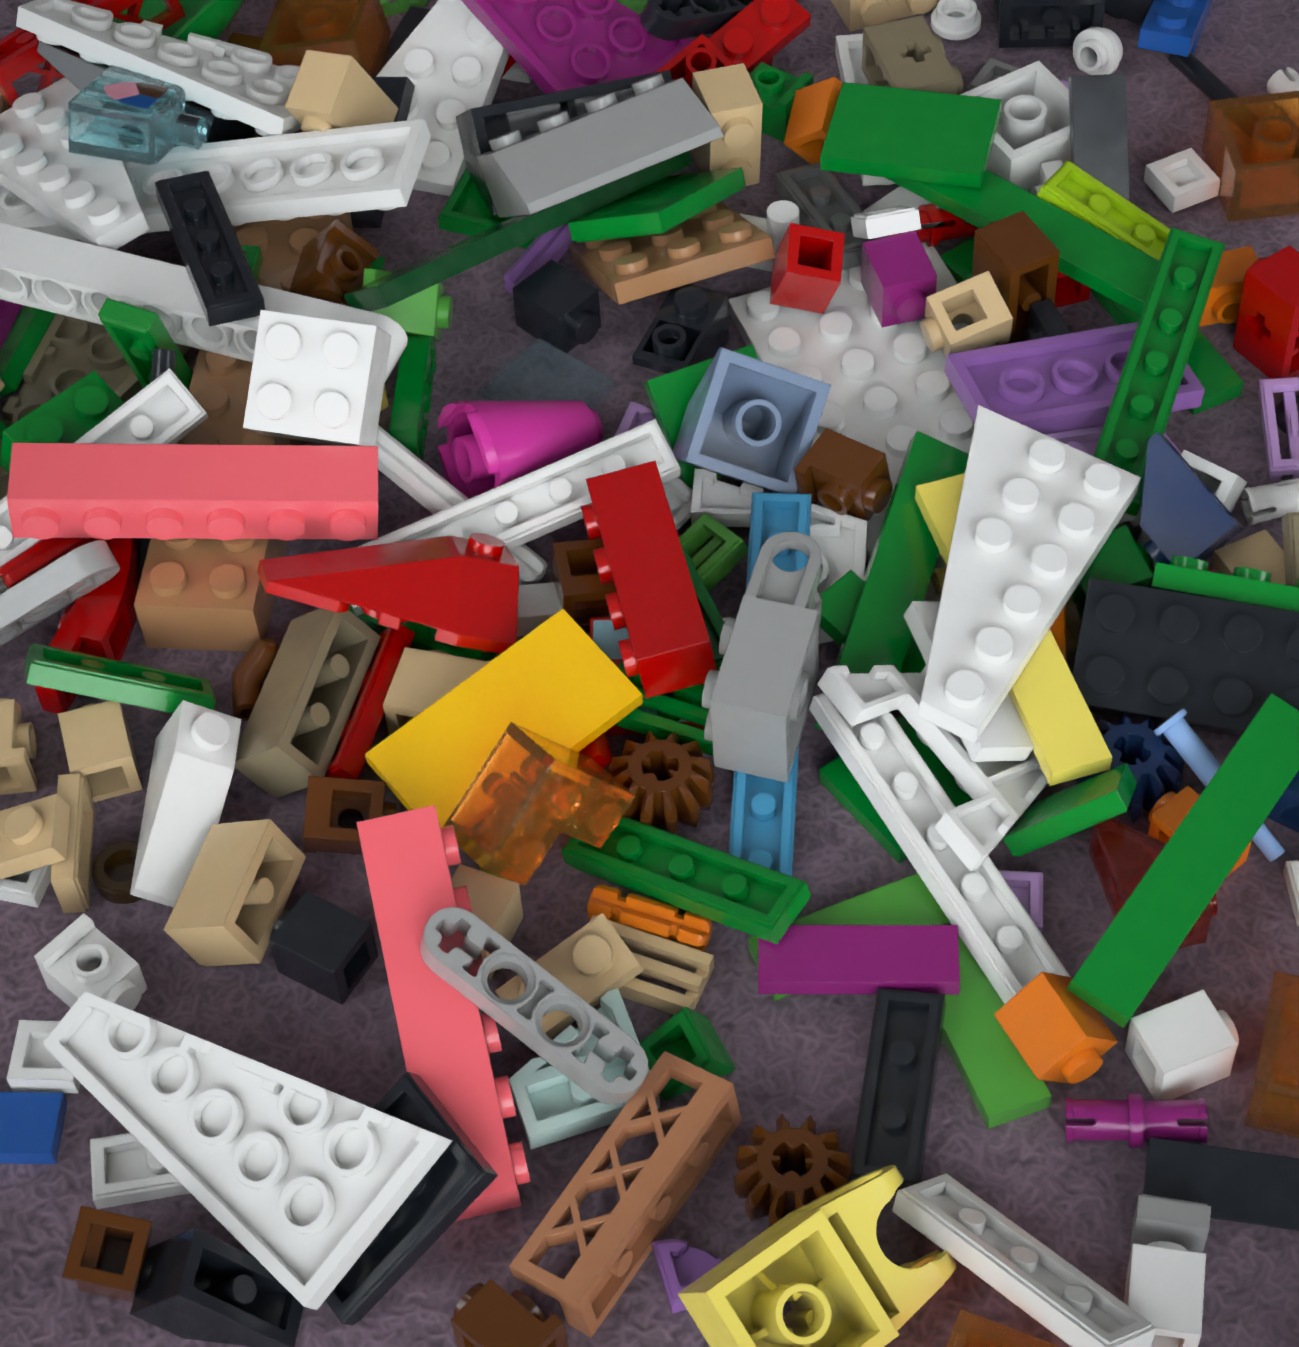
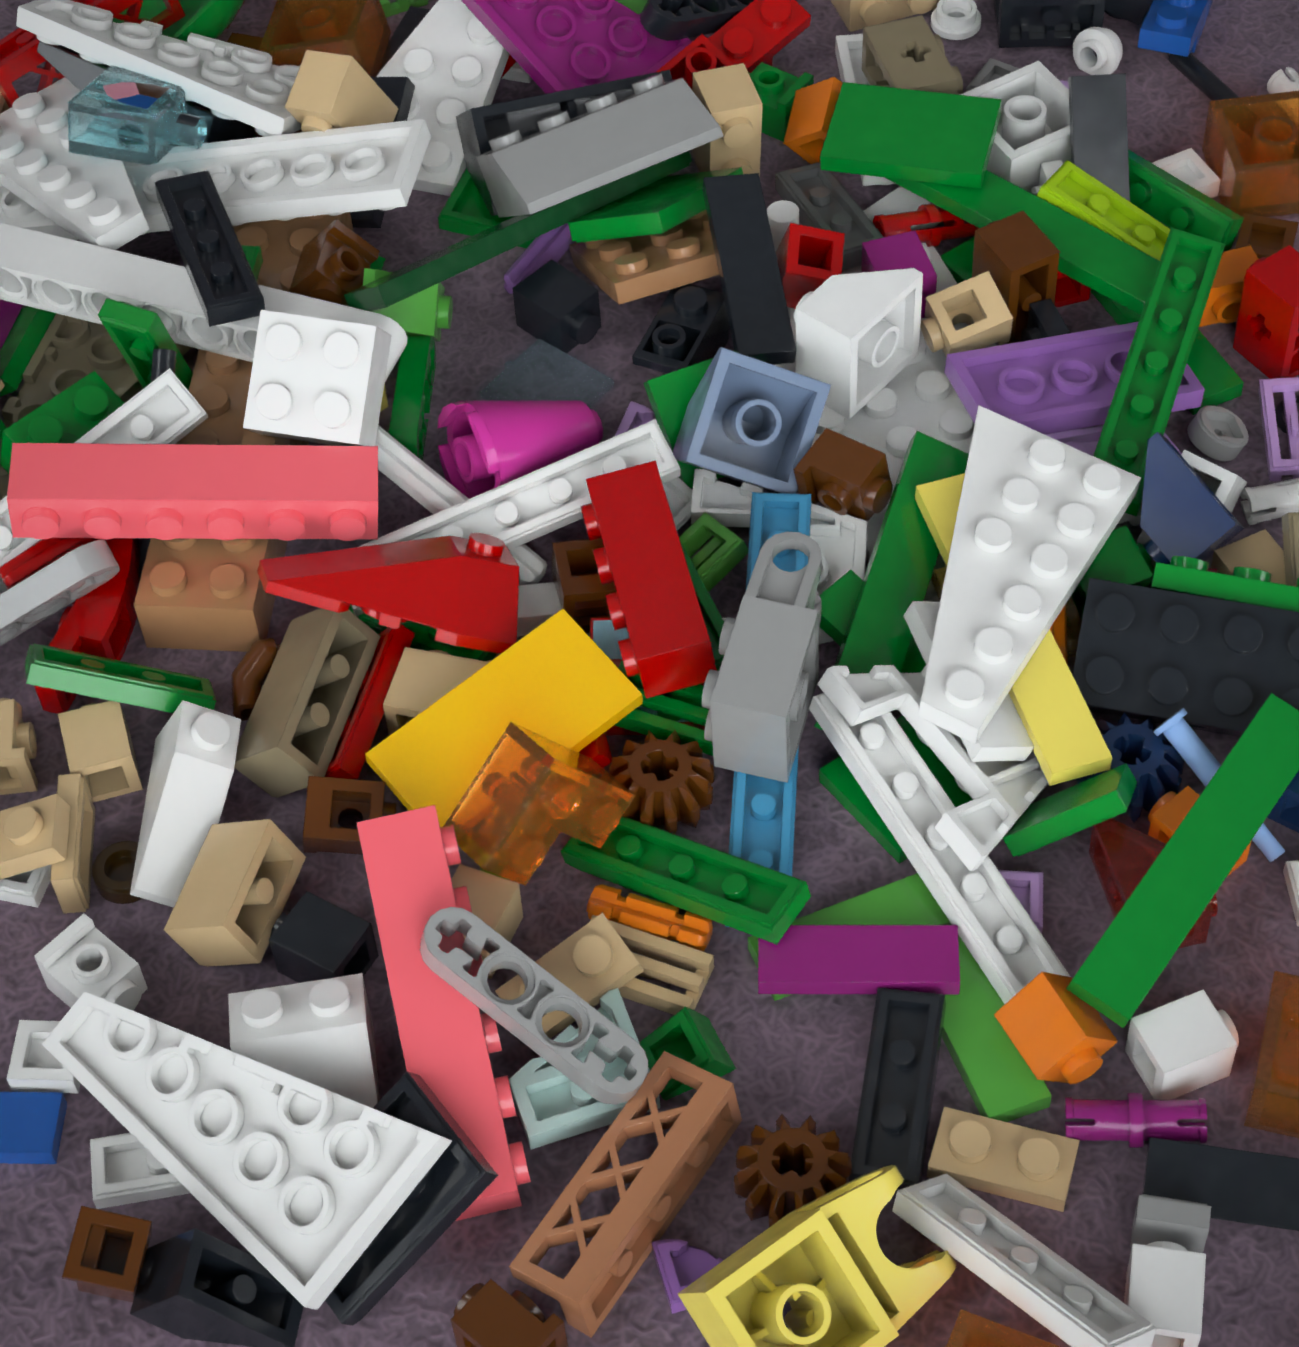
white tile [850,205,921,239] -> none
none -> white slope [228,973,380,1108]
none -> black tile [702,173,796,365]
none -> white slope [794,268,923,420]
none -> tan plate [927,1107,1080,1212]
none -> green tile [1128,149,1244,252]
none -> light grey tile [1187,405,1249,461]
none -> reddish brown plate [1235,213,1299,259]

